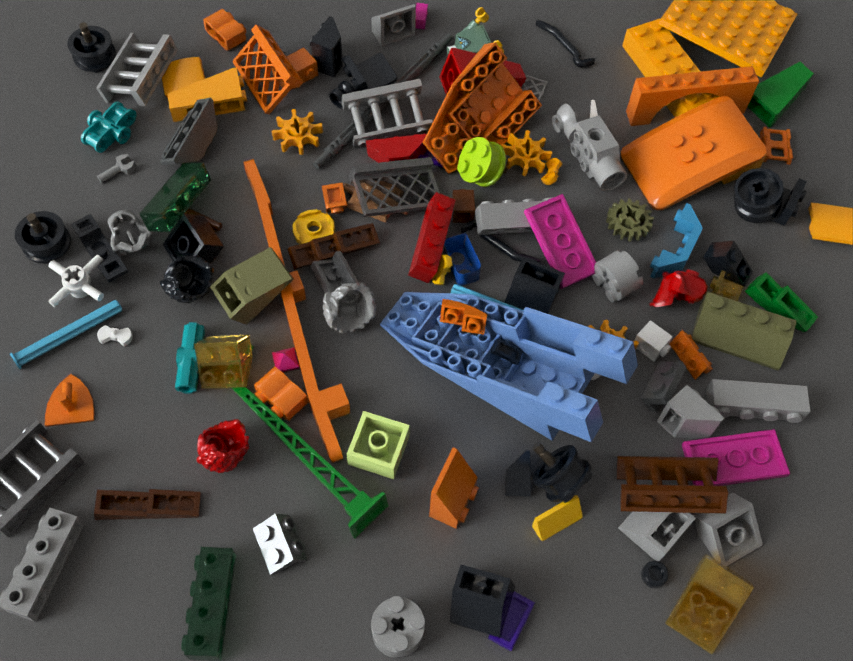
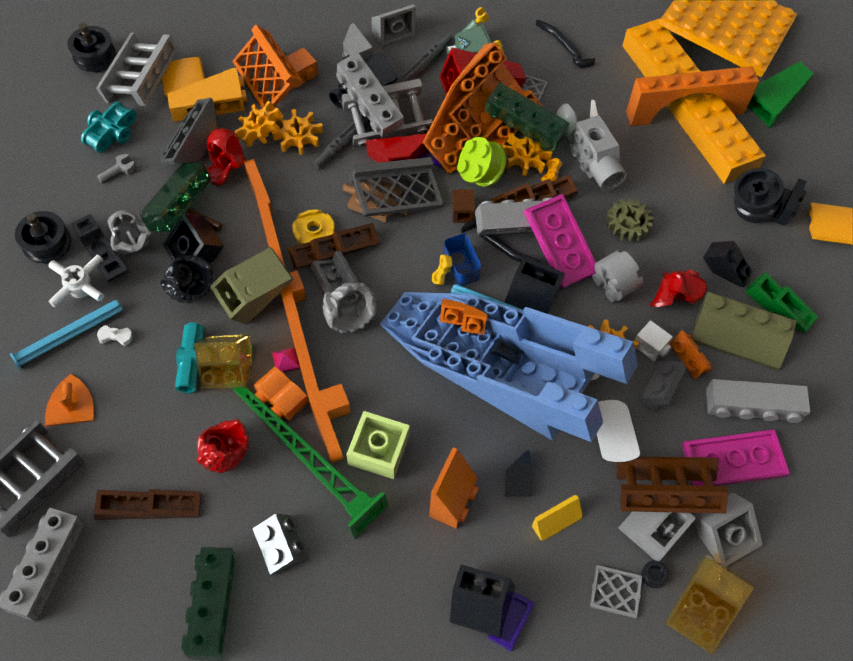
orange brick [203,9,246,51] -> none
black slope [310,16,343,78] -> none
orange bracket [322,182,348,214] -> none
light grey brick [371,596,425,658] -> none
red brick [408,192,456,283] -> none
dark pink piece [415,3,428,29] -> none
black wheel [532,442,592,503] -> none
orange wedge [620,96,766,210] -> none
dark azure slope [650,203,703,278] -> none
light grey slope [656,385,724,439] -> none
clear yellow bracket [709,270,743,301] -> none
orange piece [760,127,793,165] -> none
none -> red head [206,128,246,186]
none -> light orange gear [235,101,284,147]
none -> light grey brick [336,52,404,137]
none -> light grey slope [342,23,373,61]
none -> clear green brick [485,82,570,151]
none -> reddish brown slope [490,174,578,203]
none -> light grey window [590,565,642,619]
none -> white sticker [597,400,640,462]

